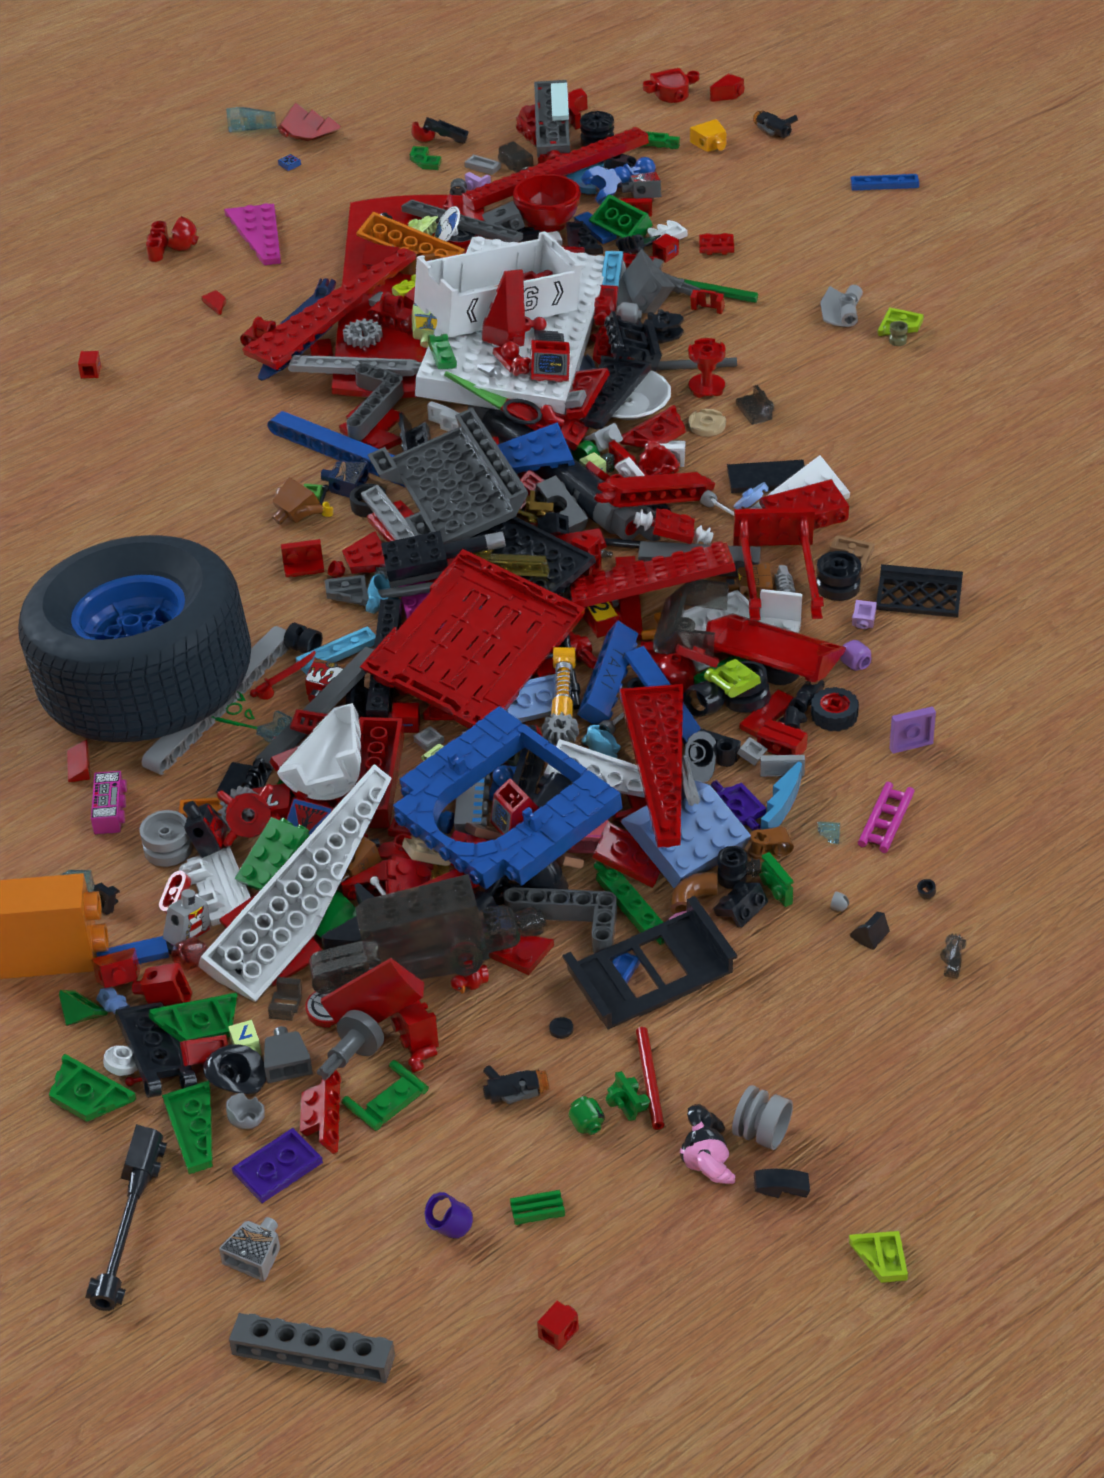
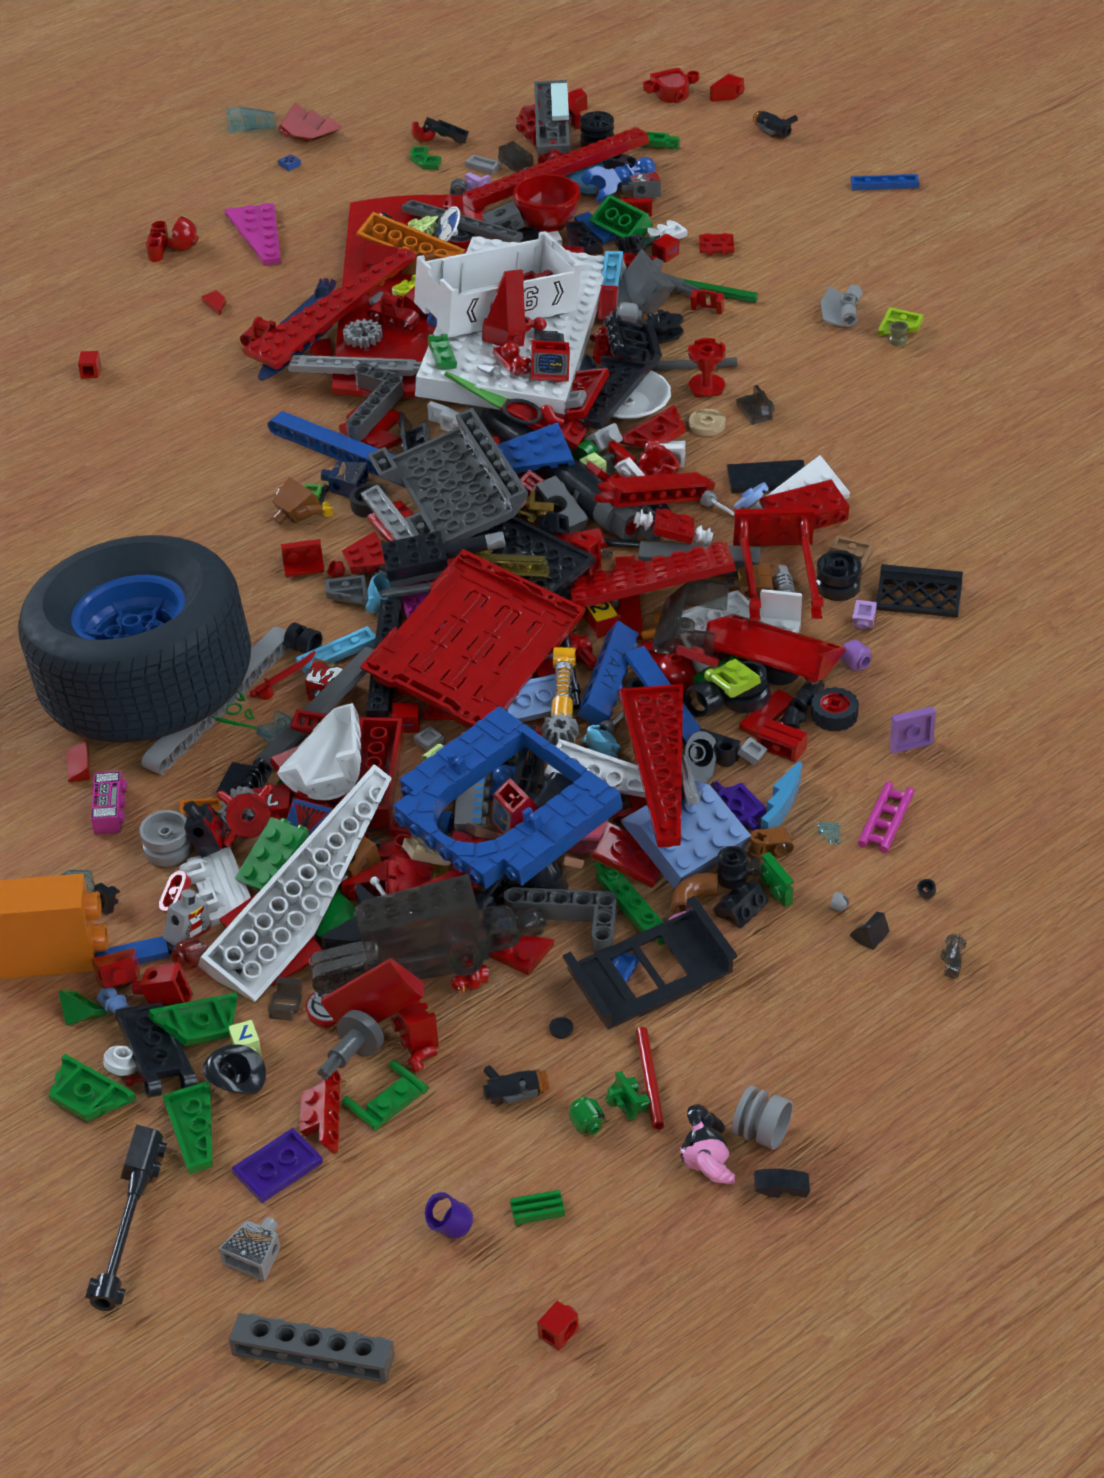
red tile [180,1035,228,1066] -> none
light grey hair [226,1093,265,1129] -> none
dark grey torso [264,1026,313,1084] -> none
black hinge [345,676,369,719] -> none
torso [411,304,437,348] -> none
red brick [594,296,615,326] -> none
light orange torso [690,119,726,152] -> none
light grey tile [760,755,805,777] -> none
lime wing [849,1231,908,1283] -> none

